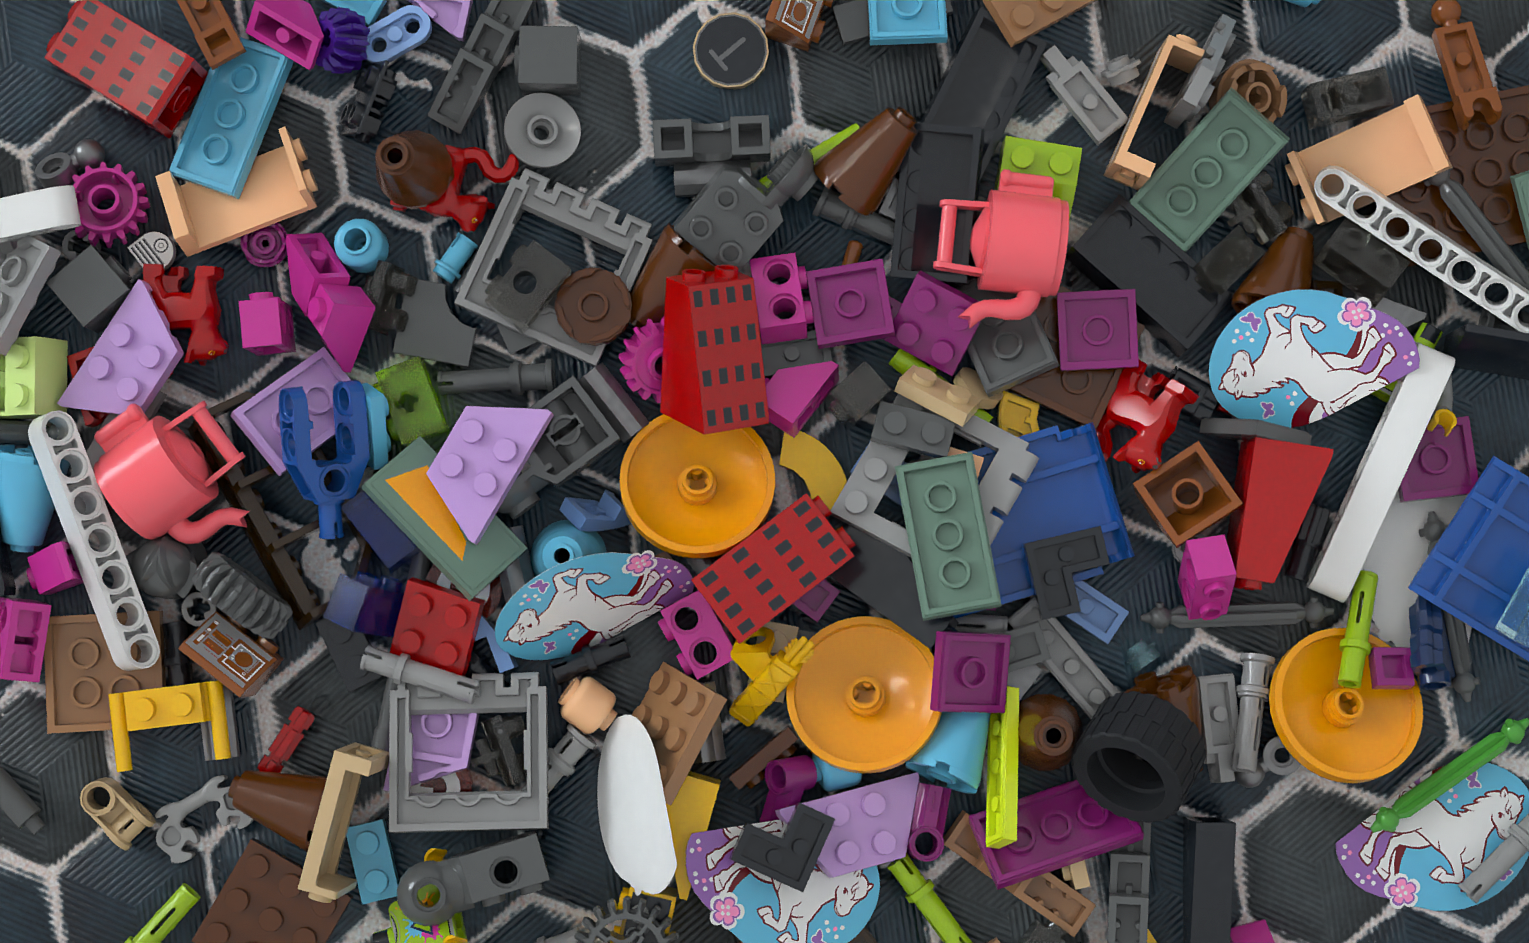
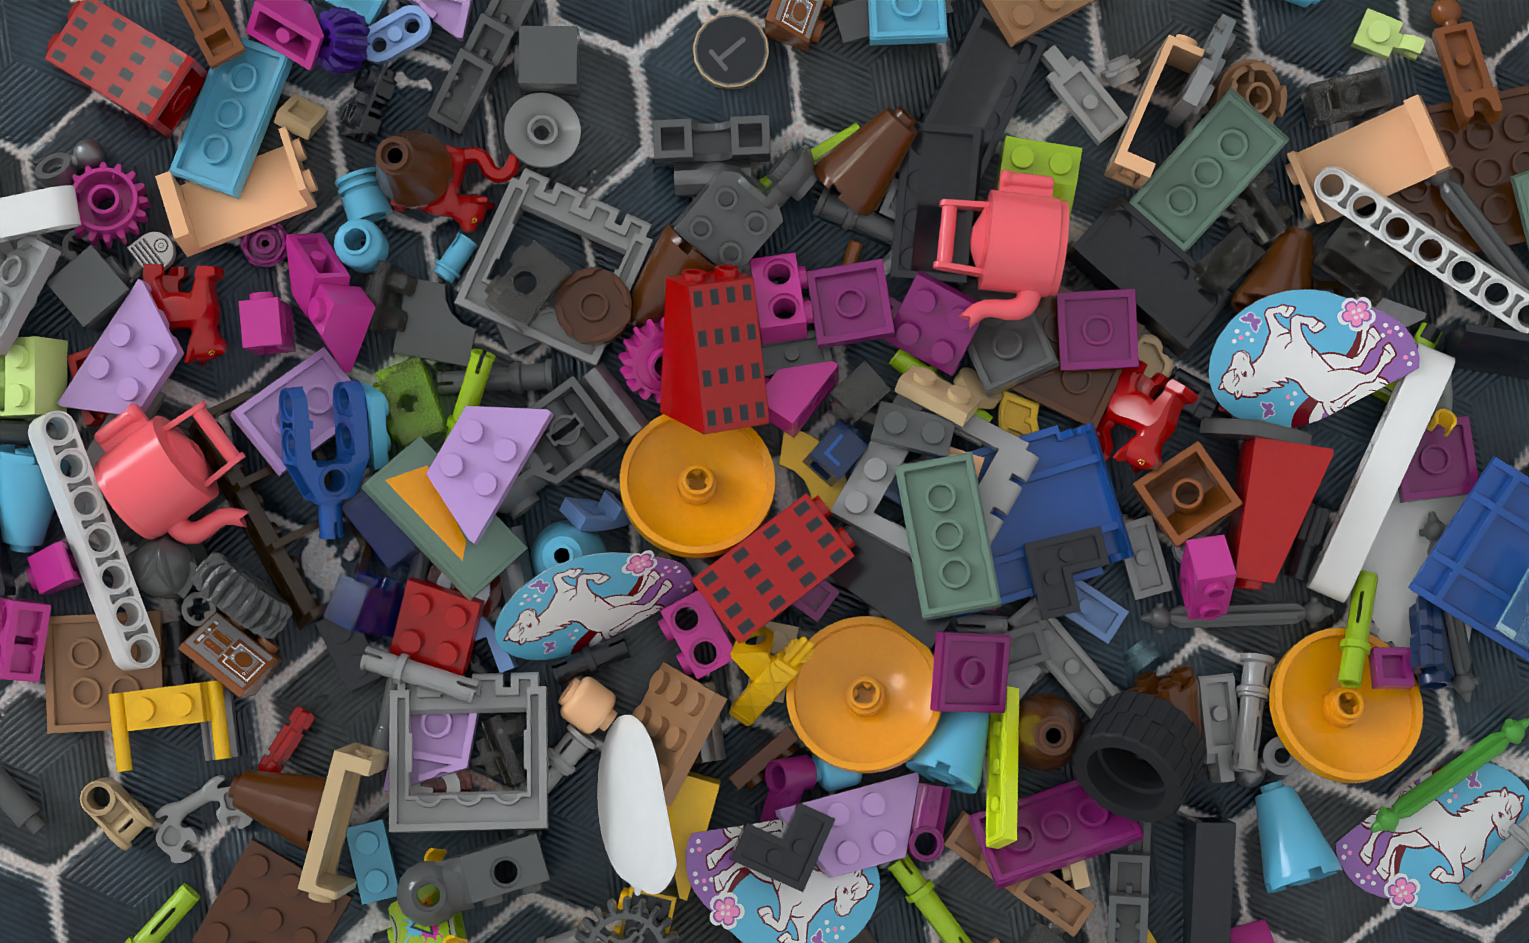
none -> tan plate [274,93,328,141]
none -> medium azure piece [335,167,393,223]
none -> lime pin [444,348,496,442]
none -> dark blue brick [802,420,868,487]
none -> flat silver plate [1123,515,1173,600]
none -> tan tile [1138,334,1173,378]
none -> medium azure cone [1255,781,1343,893]
none -> yellowish green plate [1351,8,1426,61]

